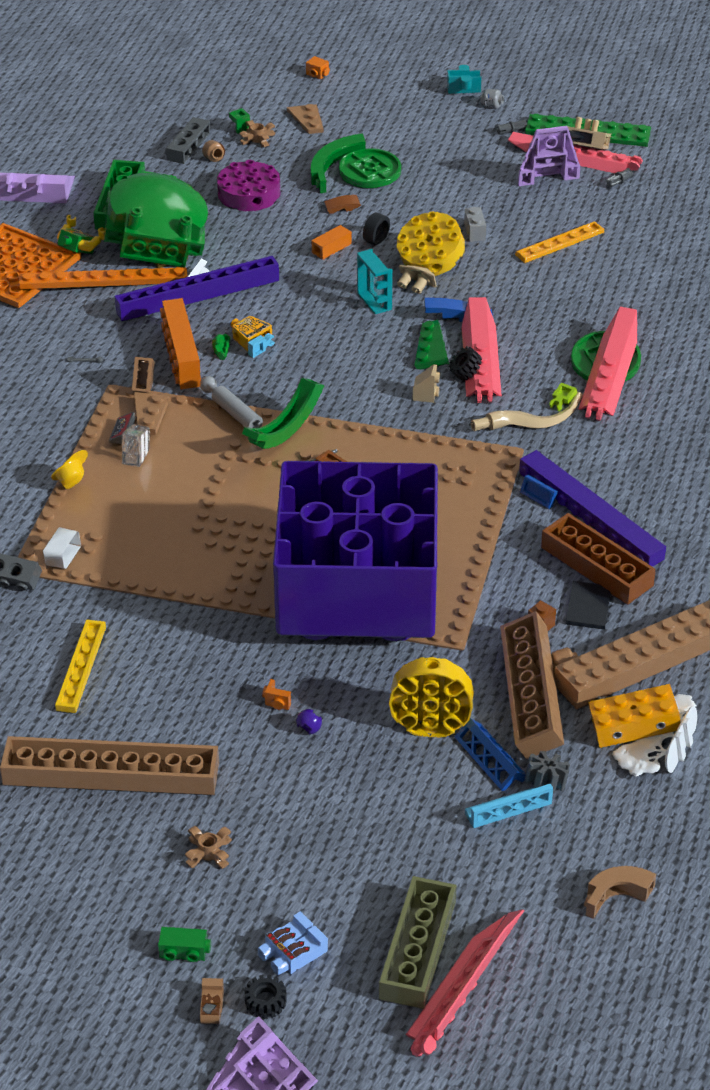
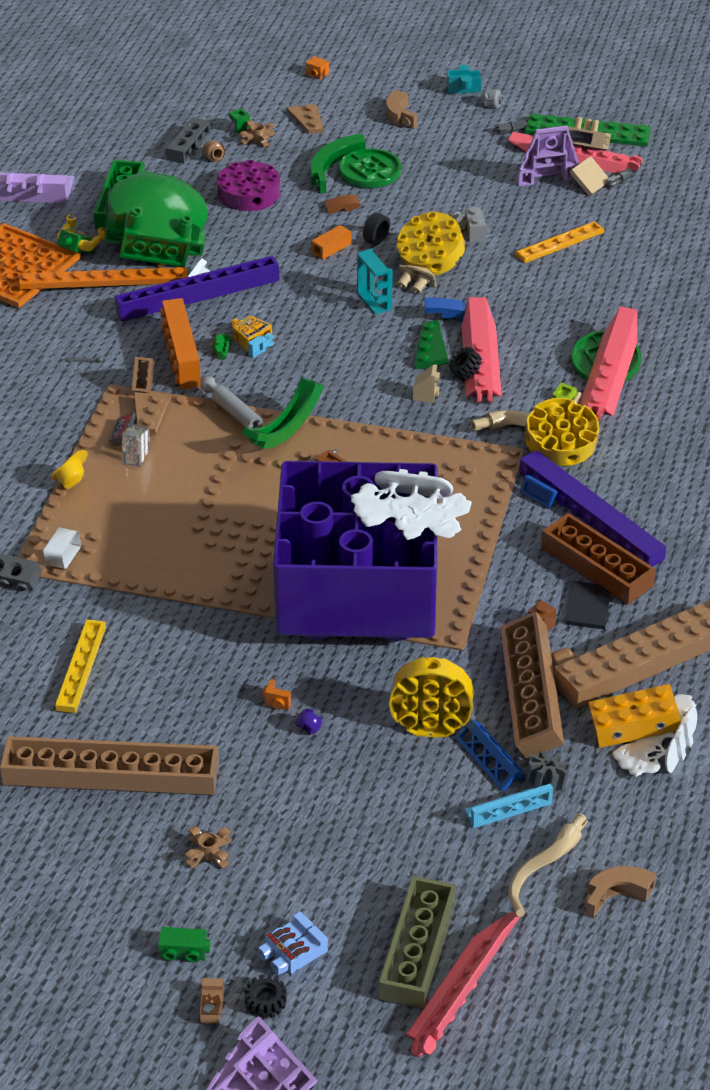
none -> white plant [351,469,471,540]
none -> medium nougat arch [386,89,417,129]
none -> light grey piece [448,211,467,230]
none -> tan animal [508,814,588,917]
none -> yellow brick [525,398,600,466]
none -> tan tile [569,156,609,196]

